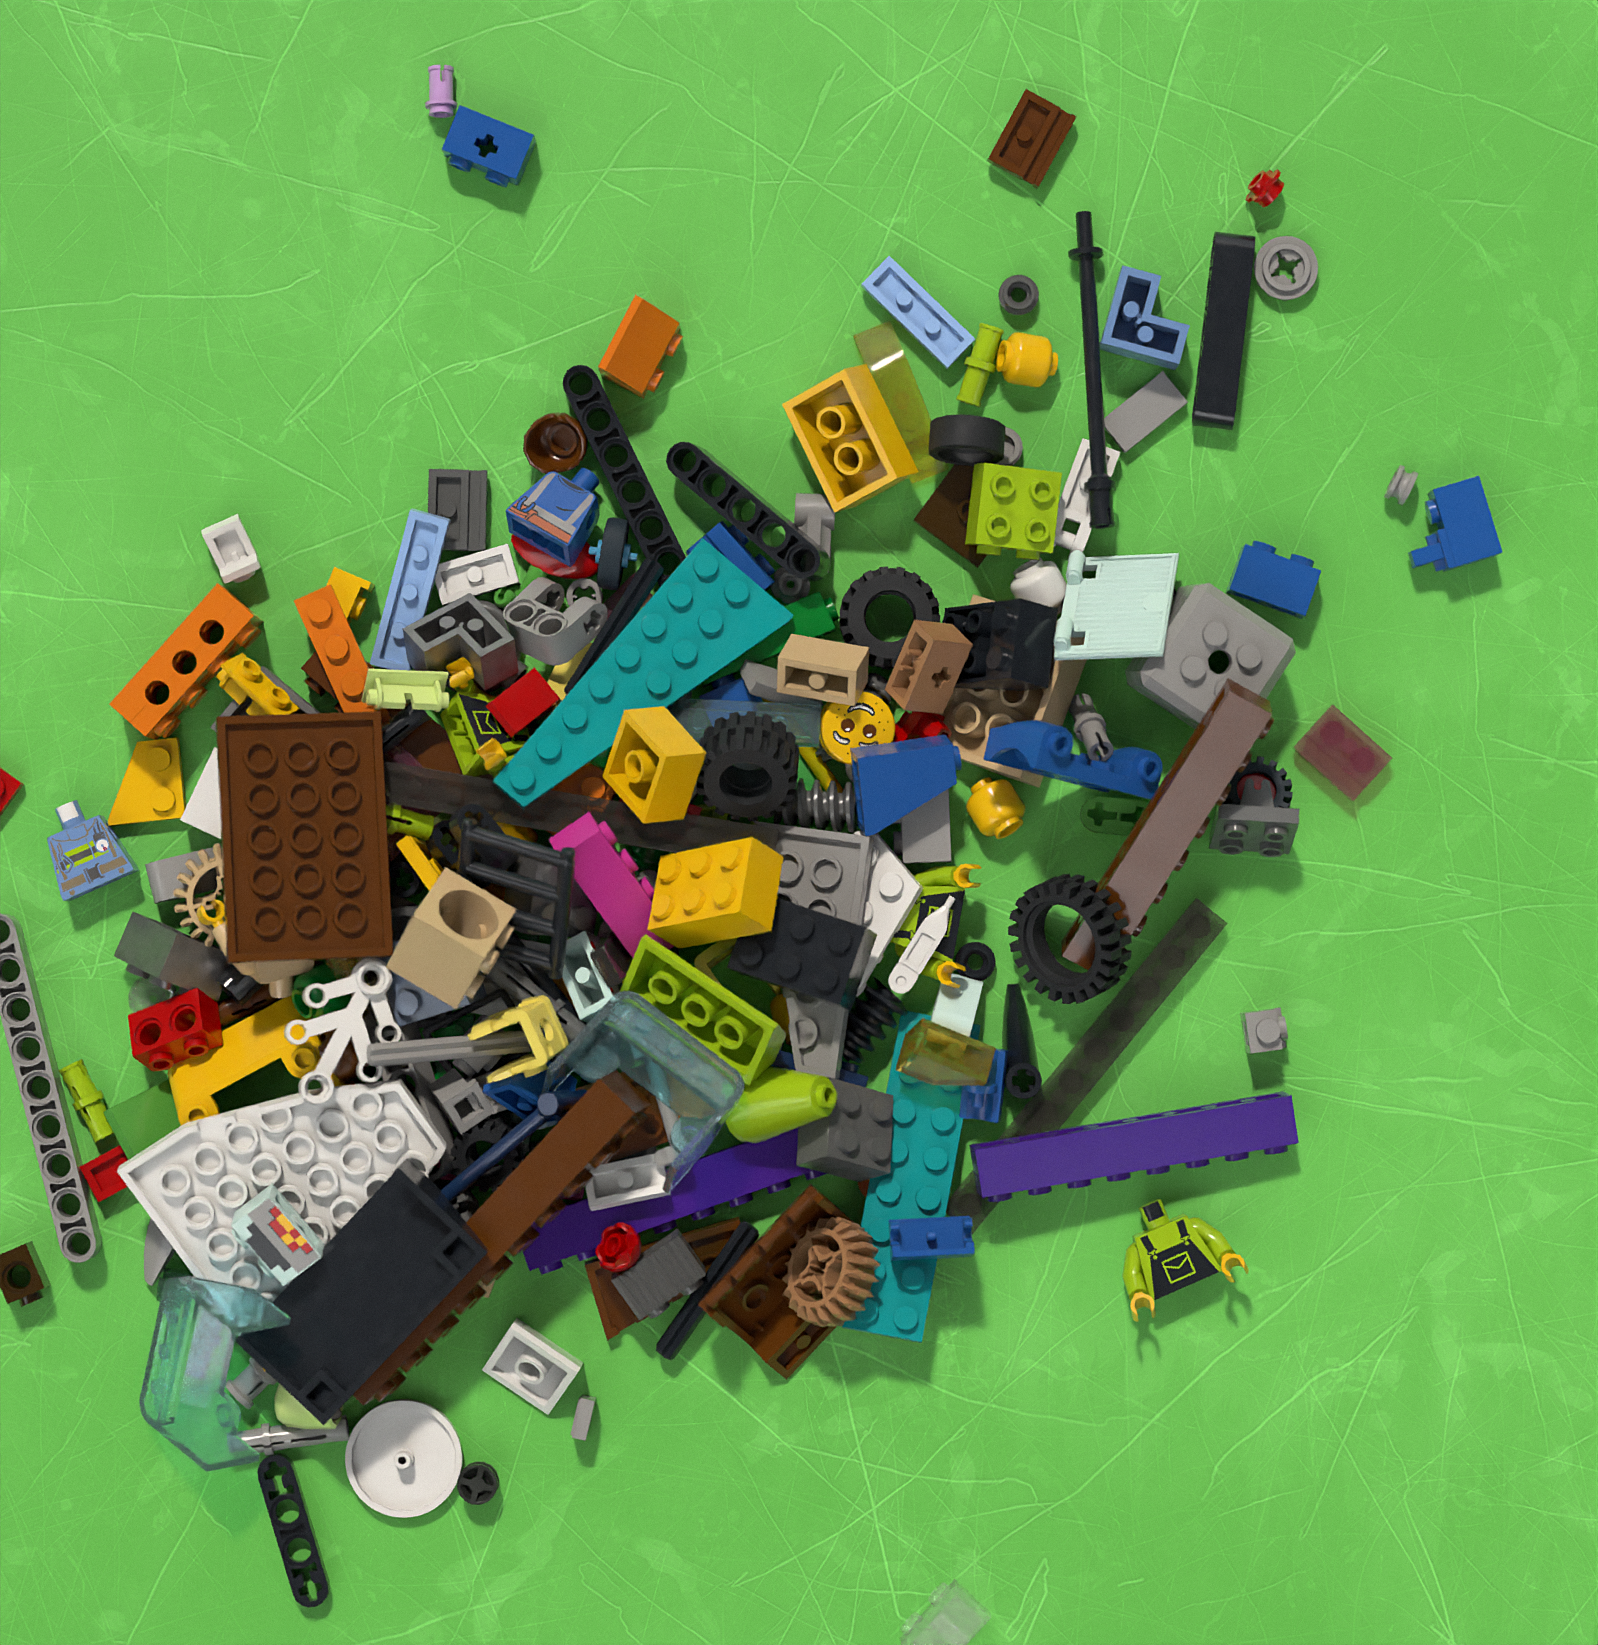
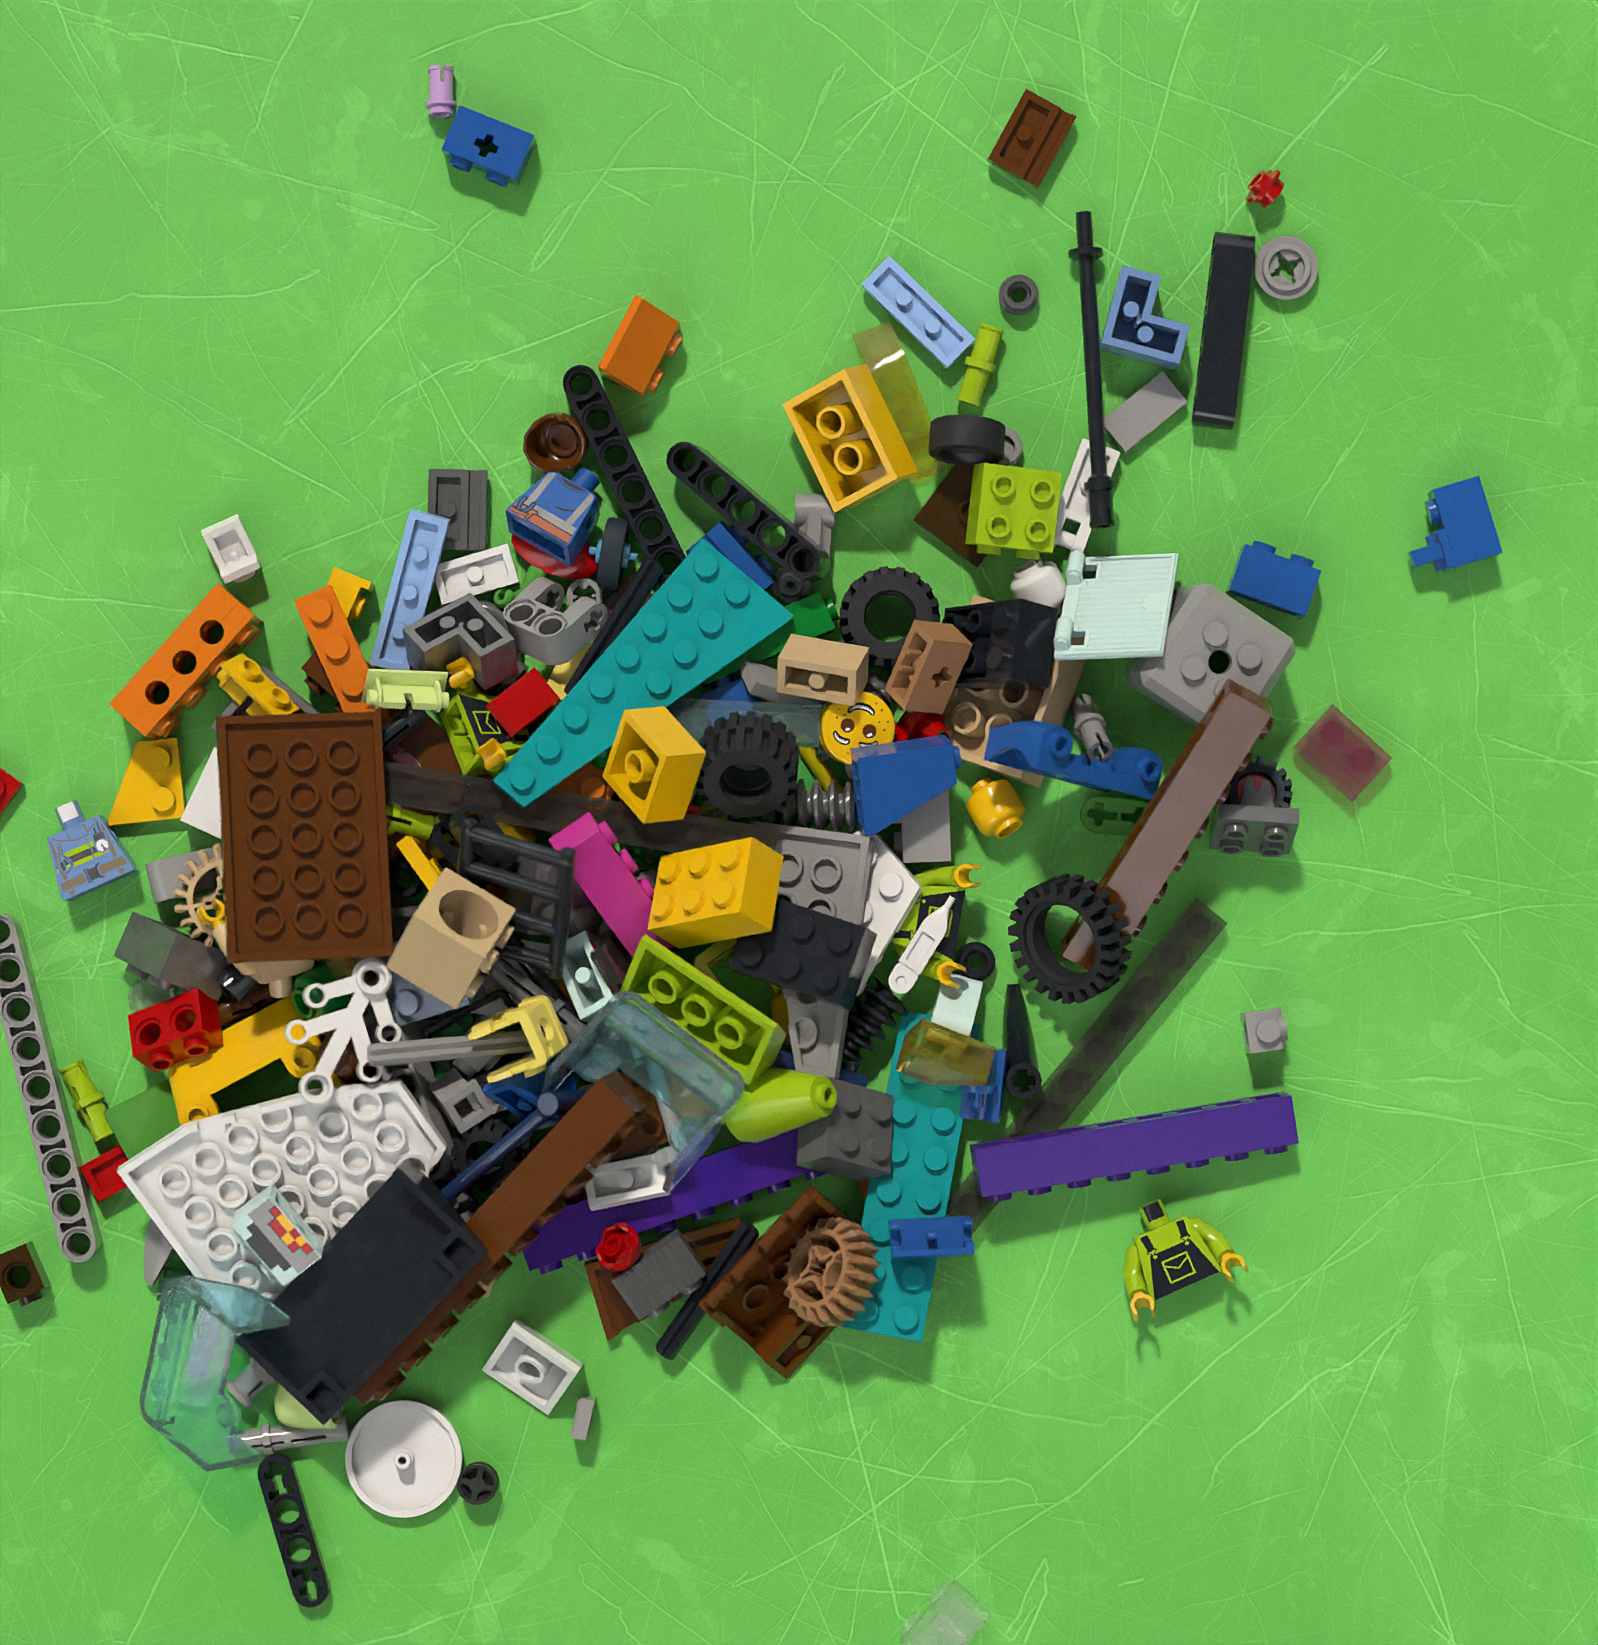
yellow head [996,332,1058,388] -> none
light grey bush [1384,465,1418,505] -> none

